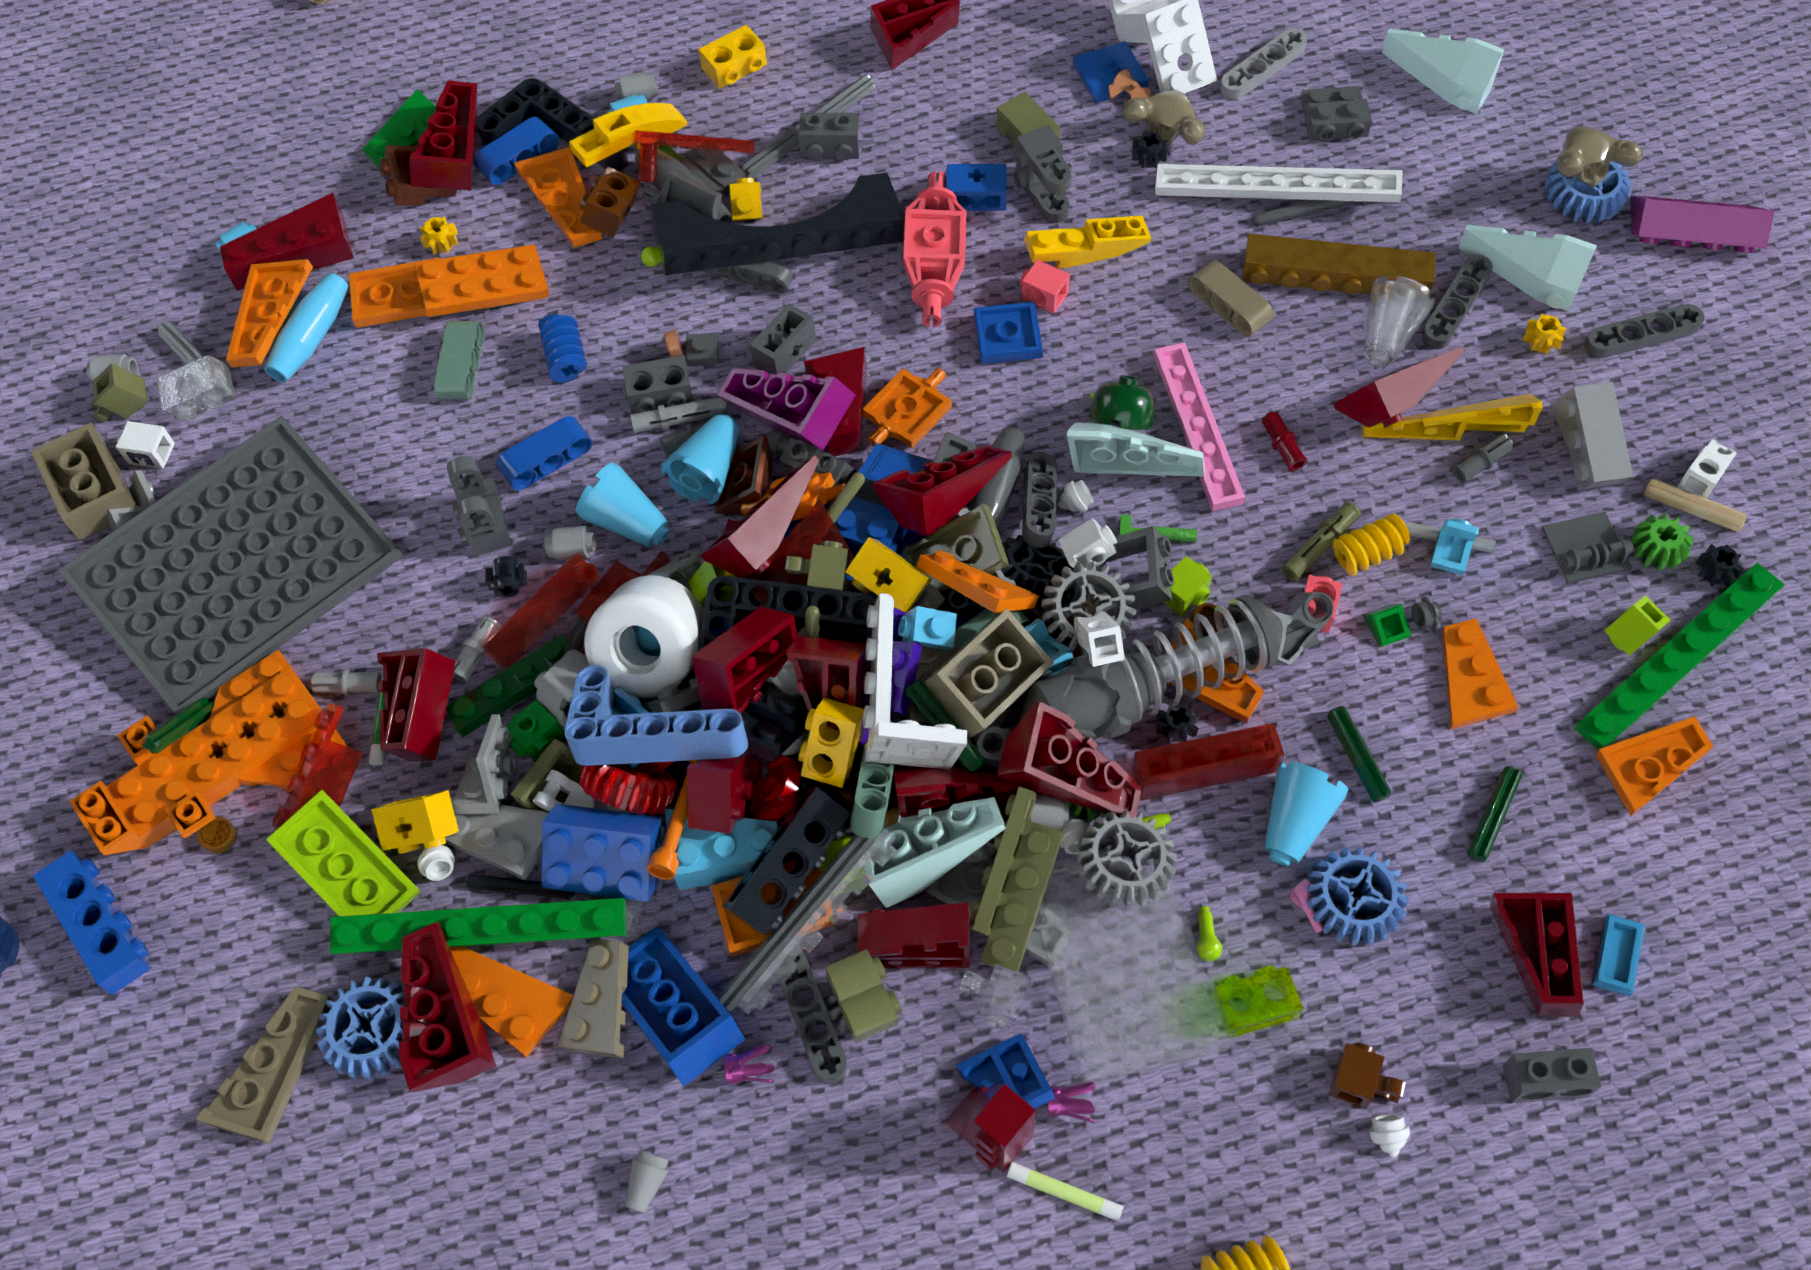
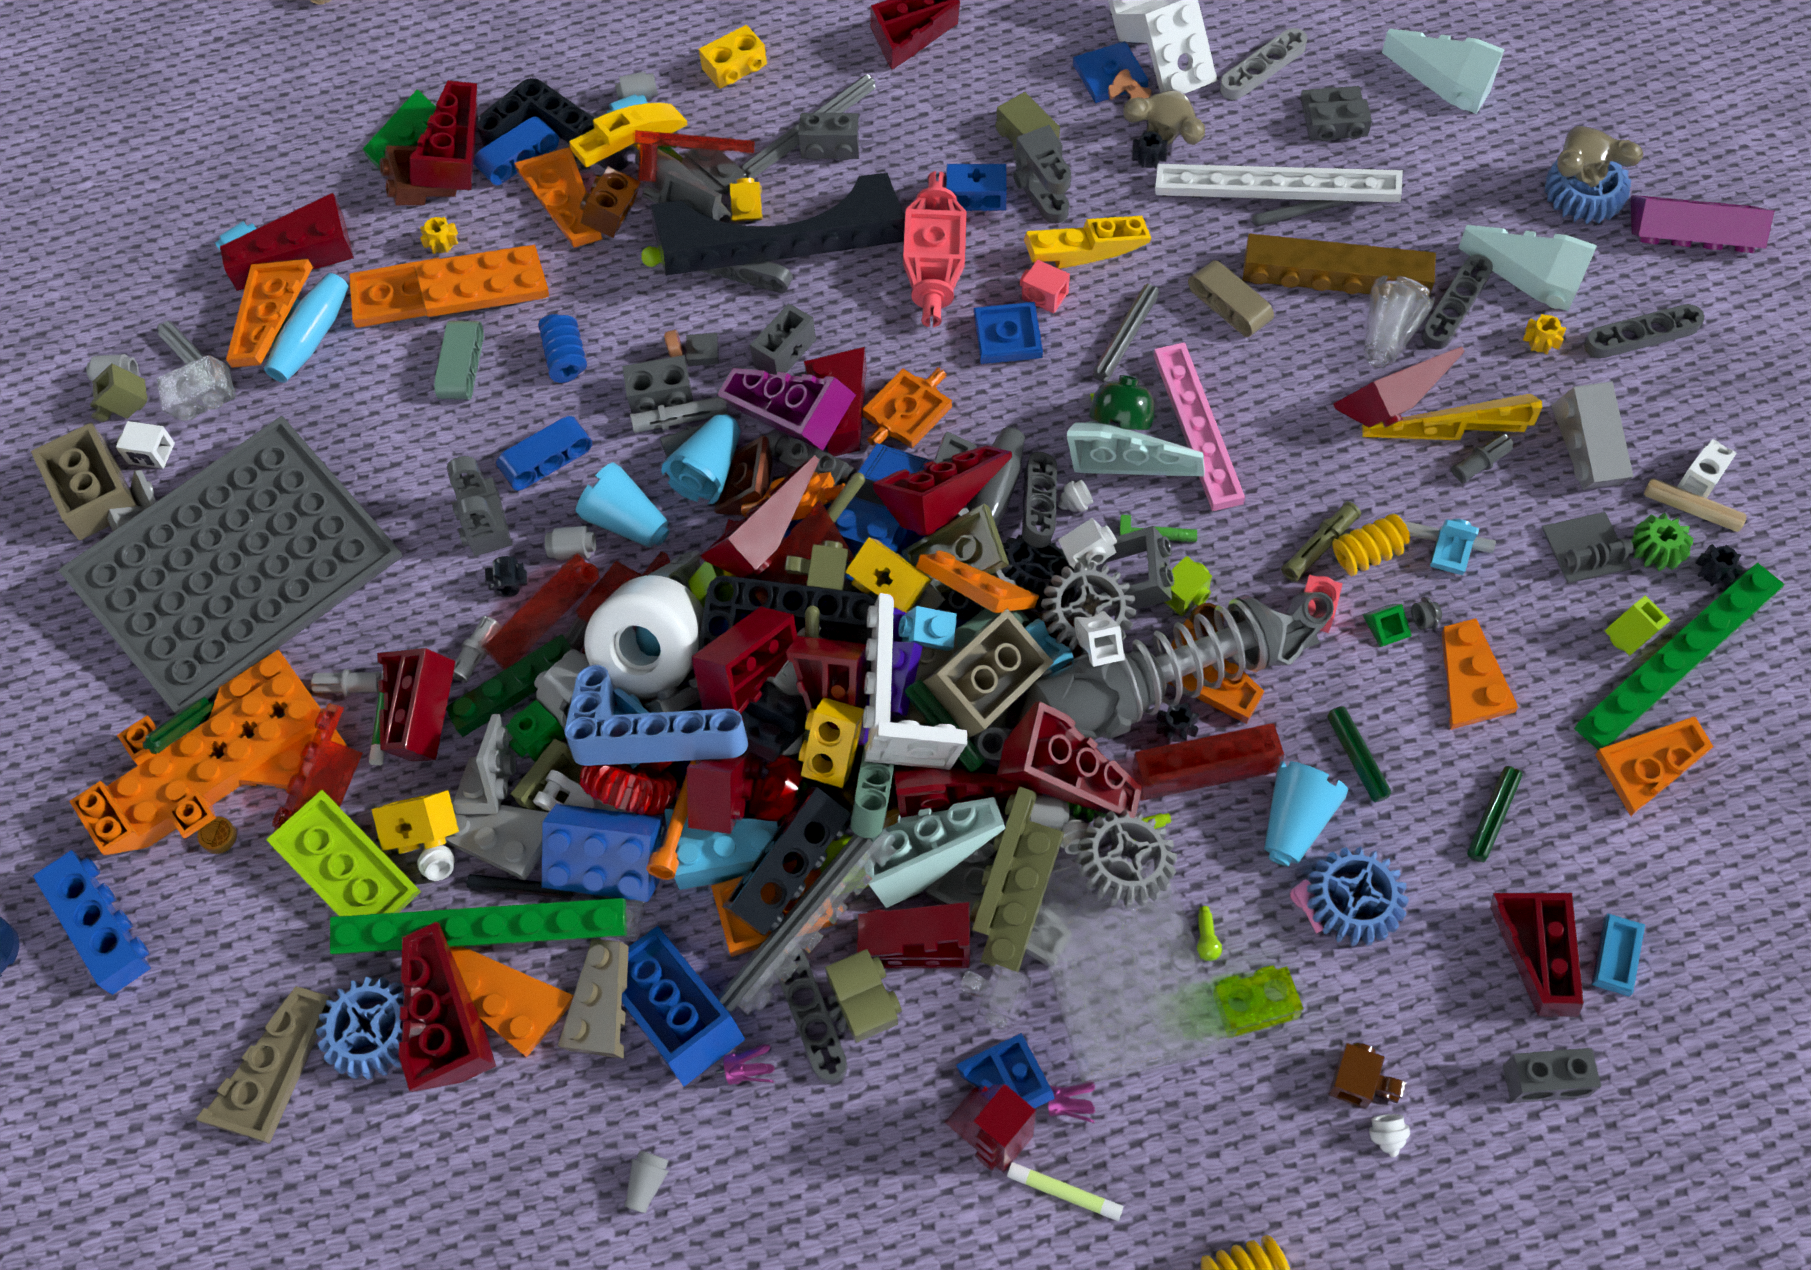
dark red axle [1261,412,1308,472] -> none
none -> dark grey axle [1093,284,1159,382]

